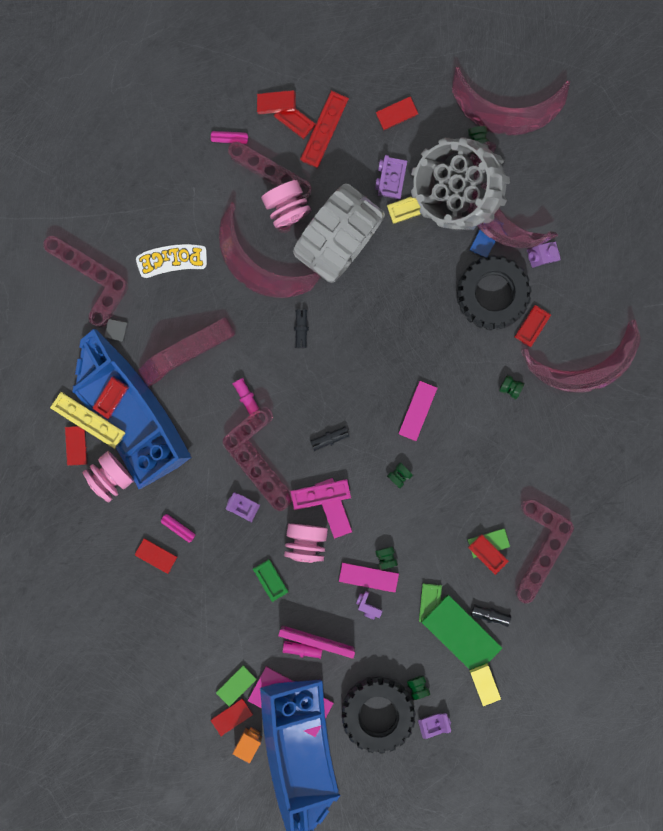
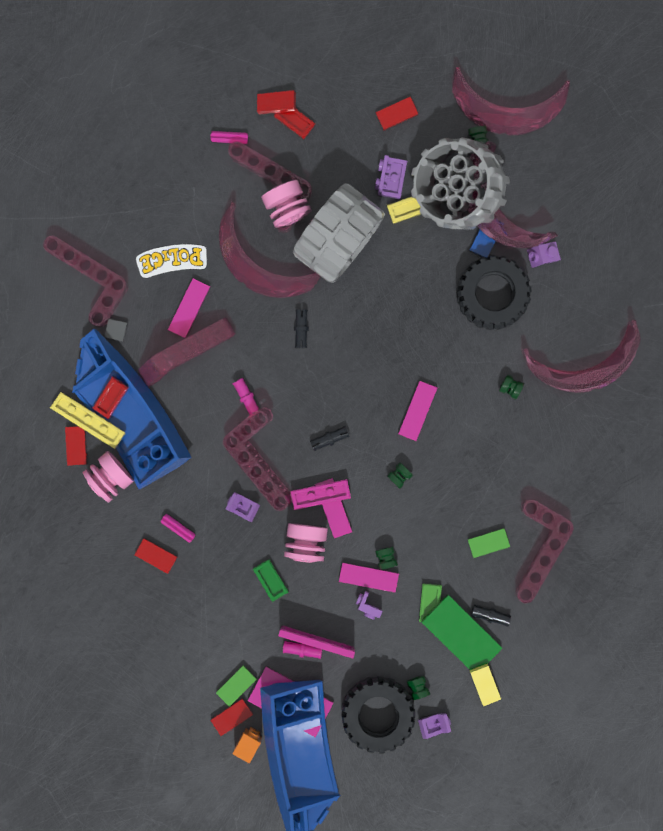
red tile [300,91,349,168] -> none
red tile [468,534,509,575] -> none
red tile [514,305,551,347] -> none
none -> dark pink tile [168,278,210,338]

